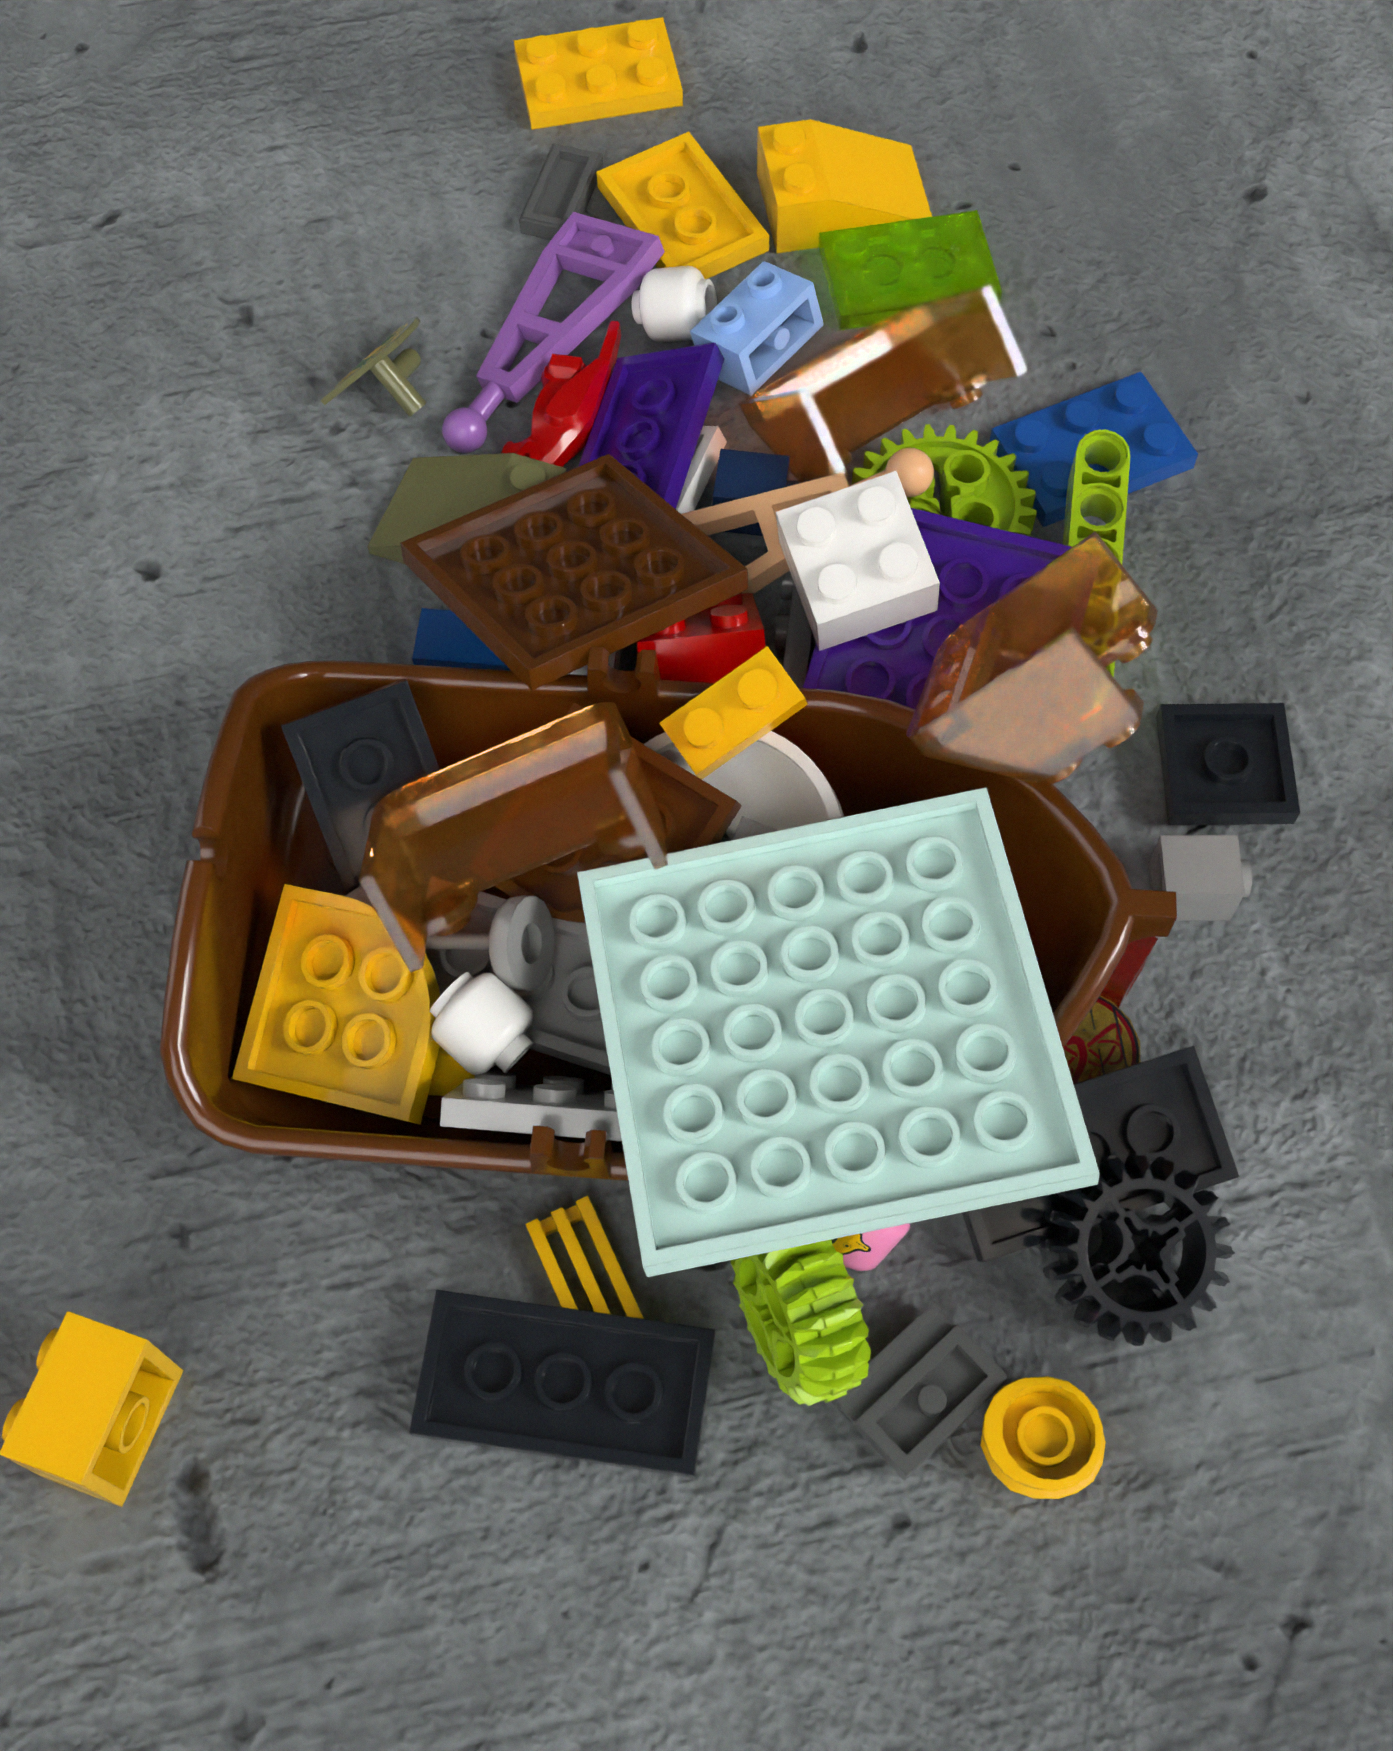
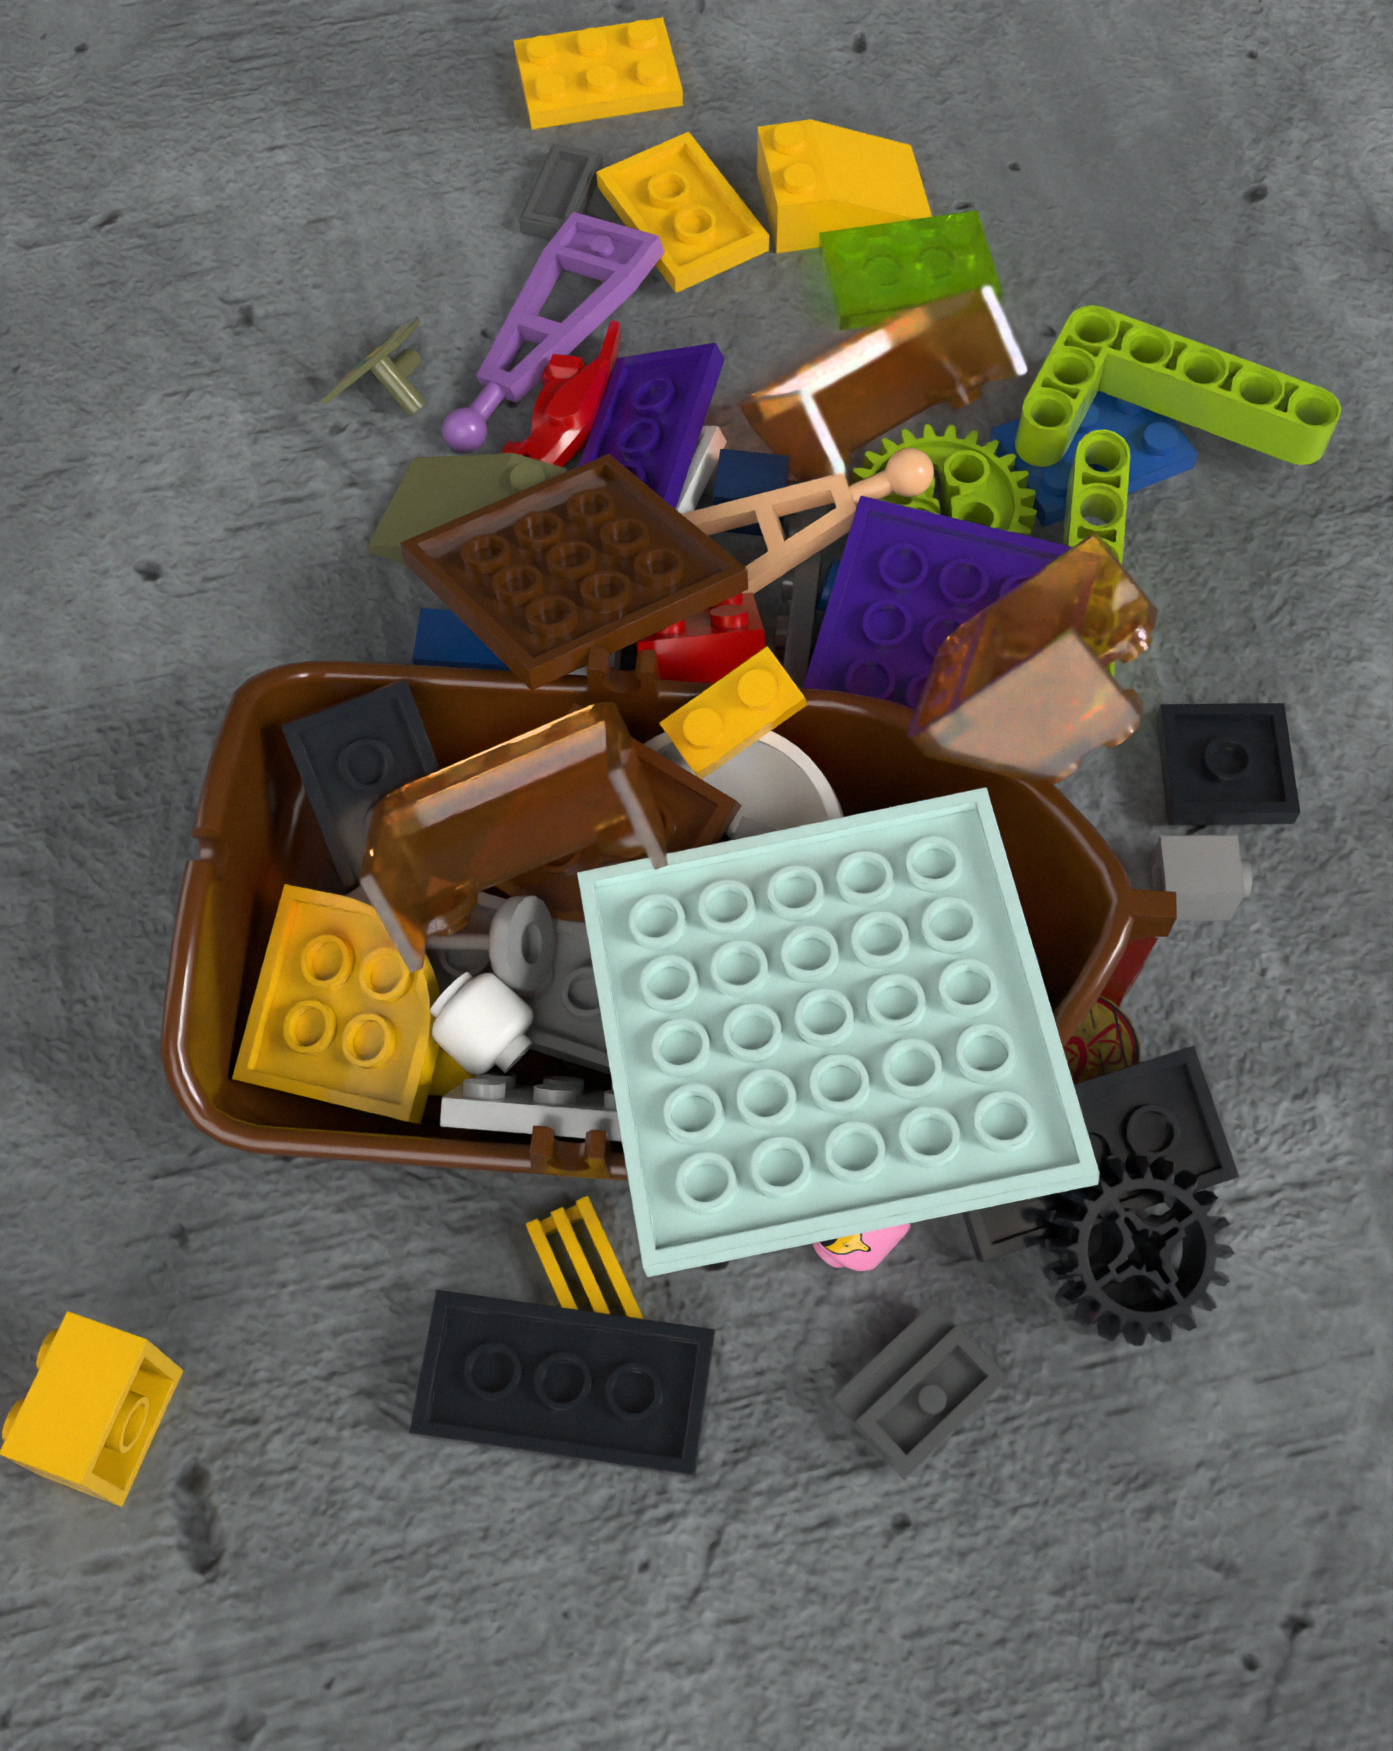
white head [631,266,717,343] -> none
light blue brick [690,261,824,396] -> none
lime gear [730,1239,871,1406] -> none
white brick [776,471,940,651] -> none
yellow piece [980,1376,1106,1499] -> none
none -> lime beam [1015,305,1341,467]

